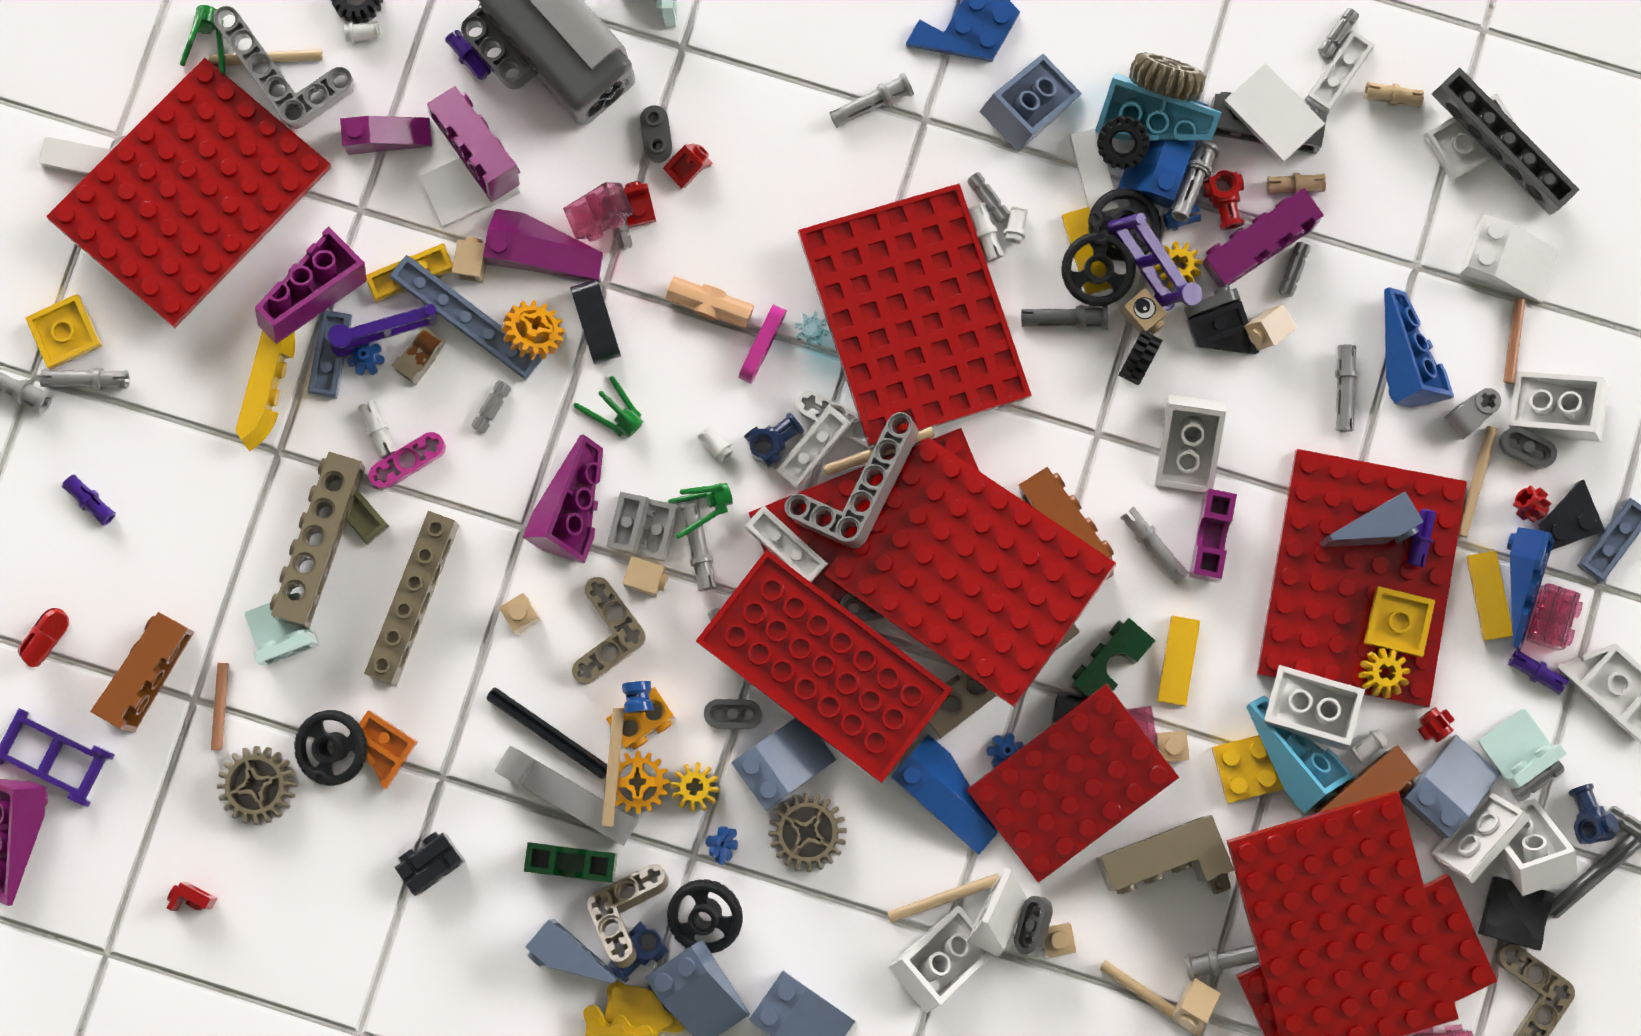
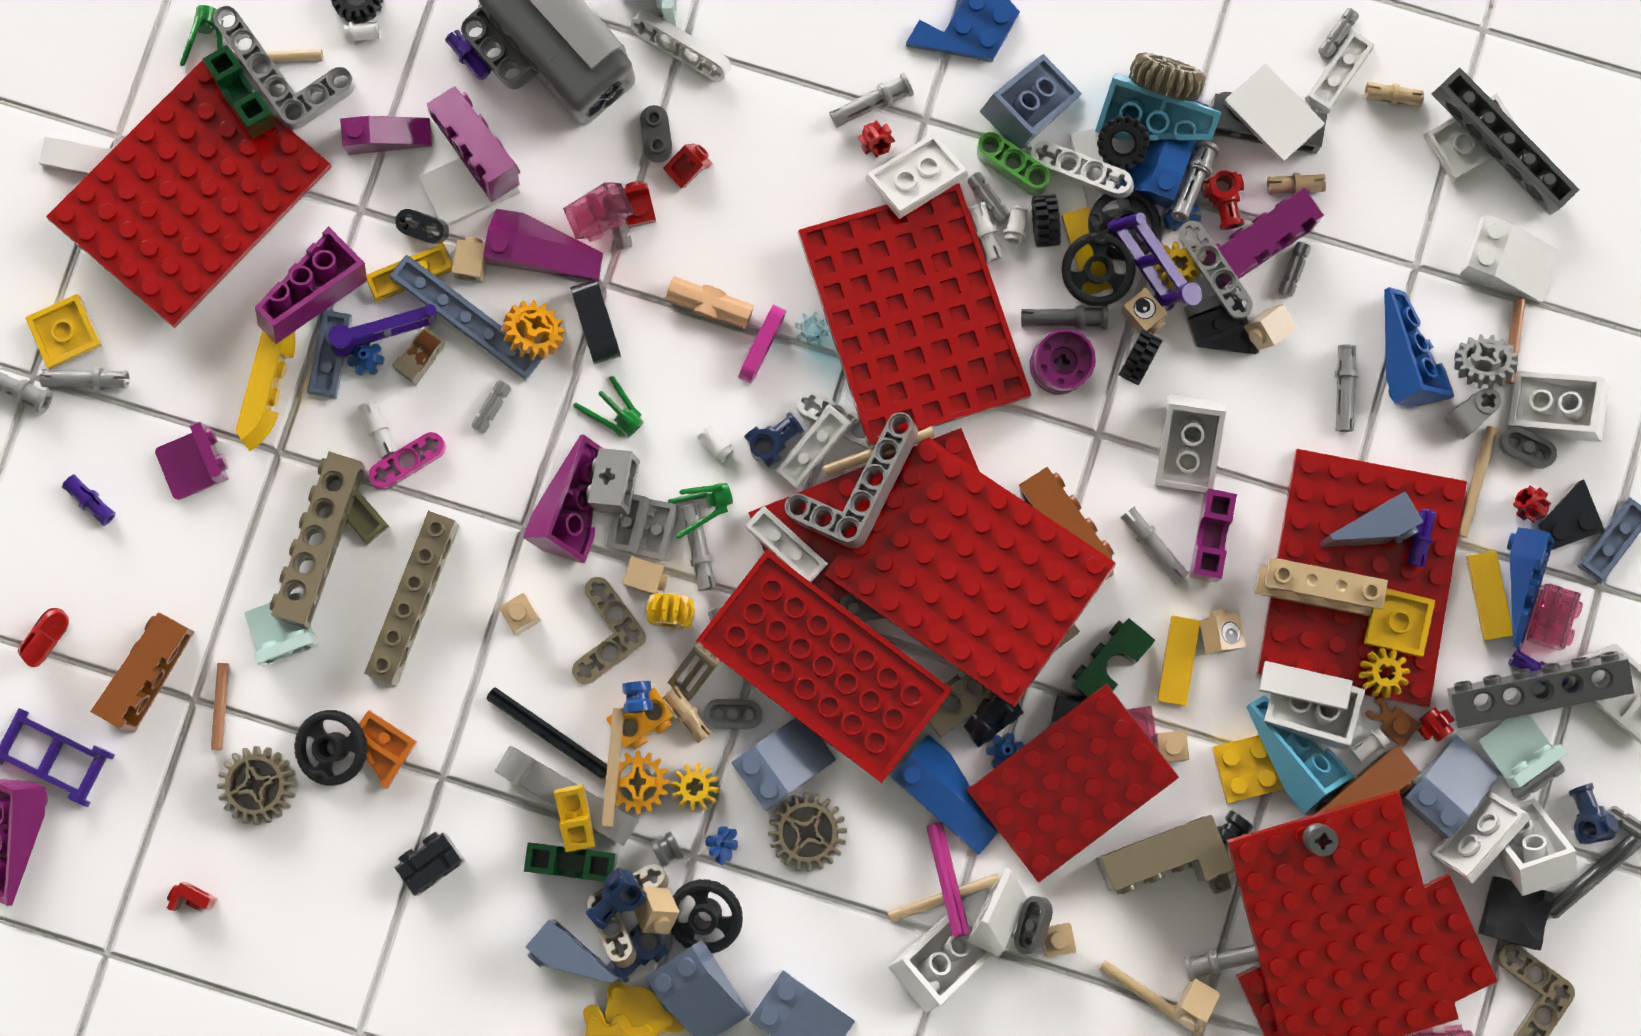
none -> magenta bracket [155,422,229,500]
none -> dark green arch [202,45,276,140]
none -> black beam [395,209,449,244]
none -> yellow slope [554,784,595,852]
none -> light grey brick [586,448,640,515]
none -> dark blue connector [586,868,647,930]
none -> white beam [631,10,731,81]
none -> tan brick [633,886,680,934]
none -> yellow gear [646,593,695,629]
none -> dark grey wheel [650,831,684,868]
none -> tan pin [662,686,712,743]
none -> dark tan tile [667,642,721,701]
none -> red gear [858,120,895,158]
none -> white tile [866,133,968,219]
none -> dark pink axle [926,822,970,937]
none -> black wing [963,694,1024,748]
none -> bright green beam [977,132,1050,196]
none -> magenta wheel [1029,329,1096,395]
none -> white beam [1030,141,1134,199]
none -> black tyre [1031,194,1061,248]
none -> light grey beam [1179,221,1253,319]
none -> tan brick [1199,609,1246,655]
none -> black wheel [1217,810,1254,846]
none -> tan fence [1254,557,1388,616]
none -> white tile [1259,661,1353,711]
none -> dark grey wheel [1302,823,1338,857]
none -> dark orange plate [1365,698,1421,747]
none -> dark grey brick [1447,651,1635,728]
none -> light grey gear [1454,334,1518,390]

